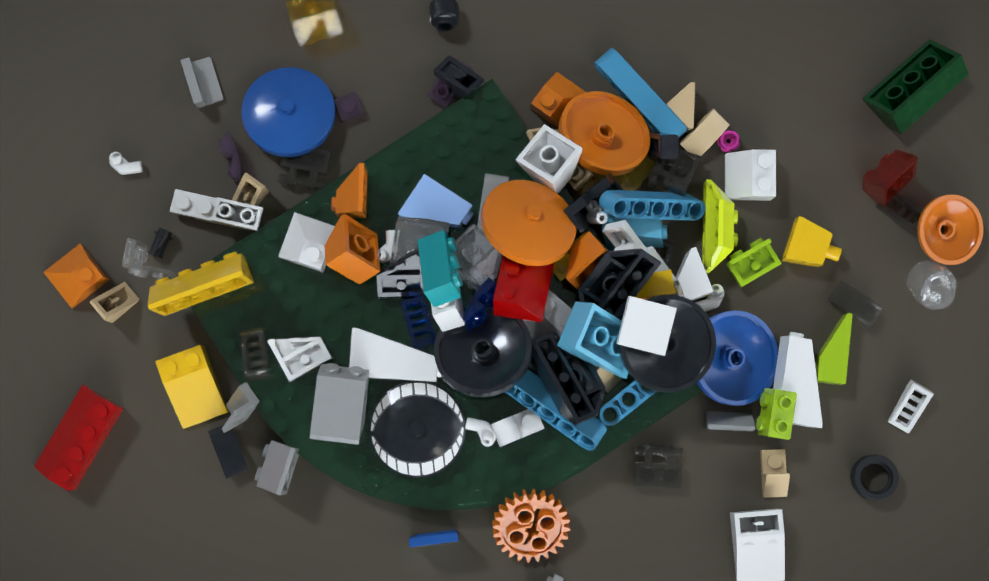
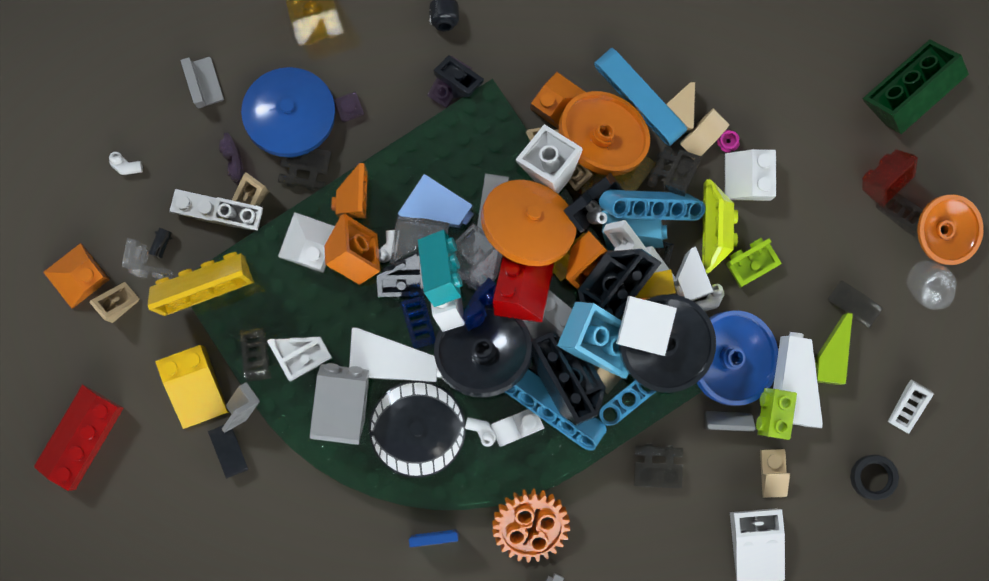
light grey slope [255,440,301,496] -> none
black slope [647,132,679,159] -> none
yellow torso [781,216,842,267] -> none

